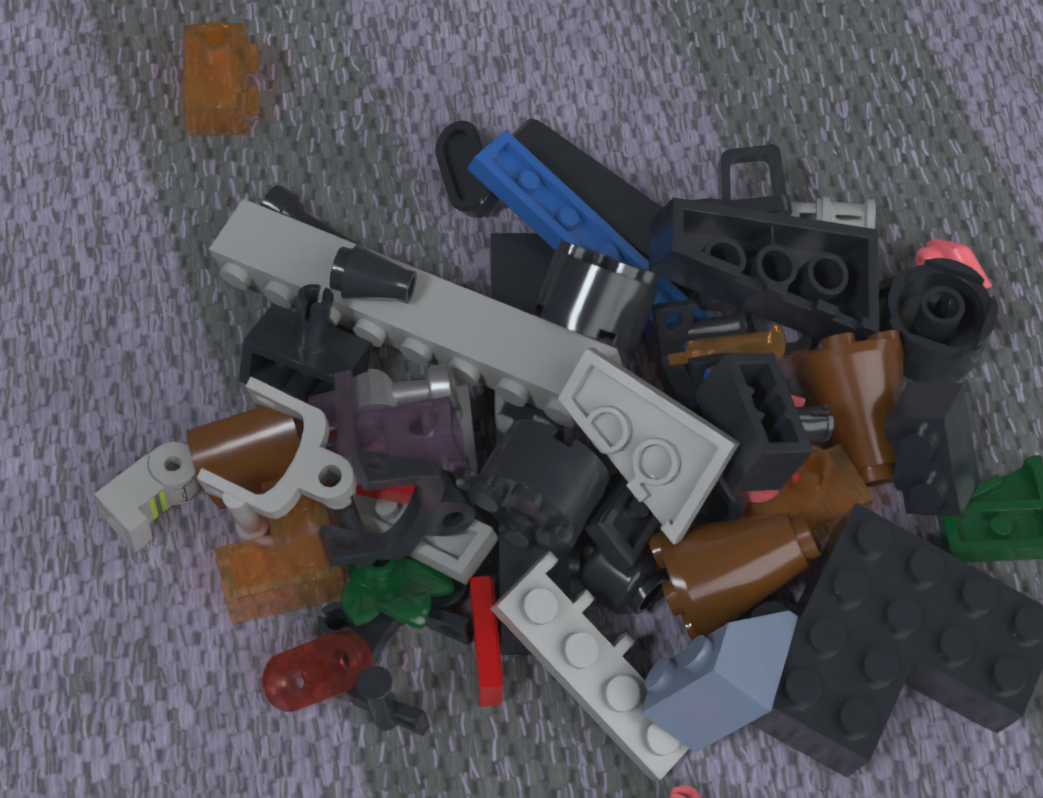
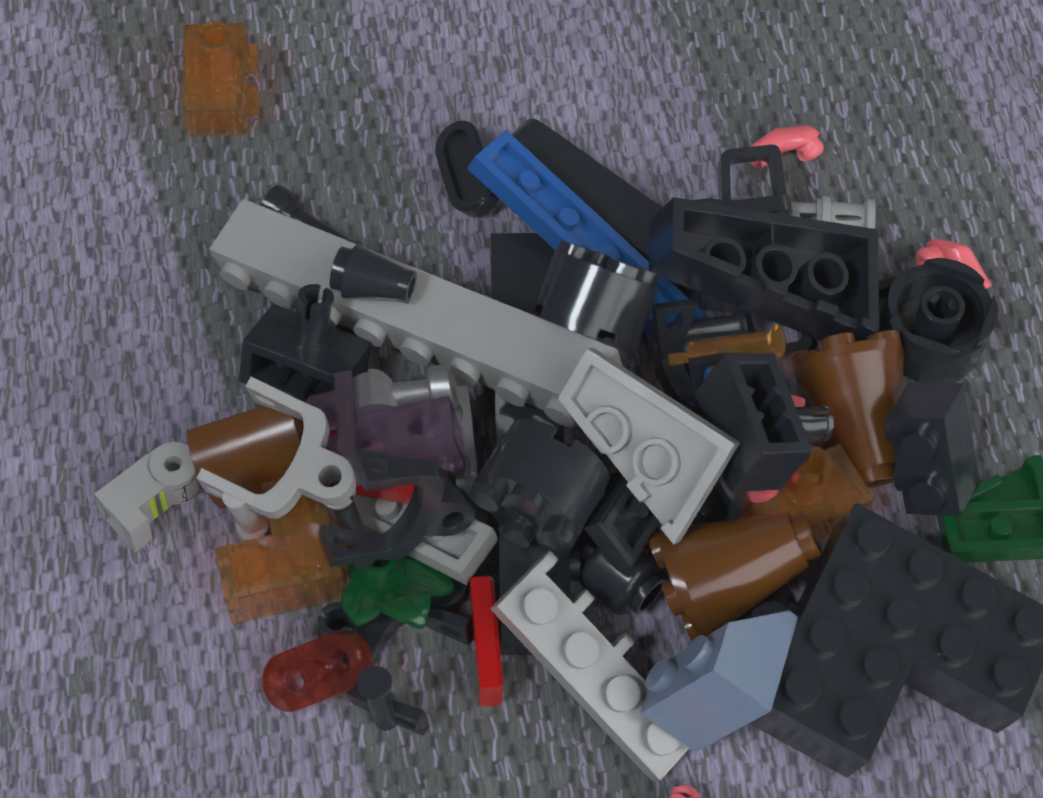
none -> coral arm [749,125,824,170]

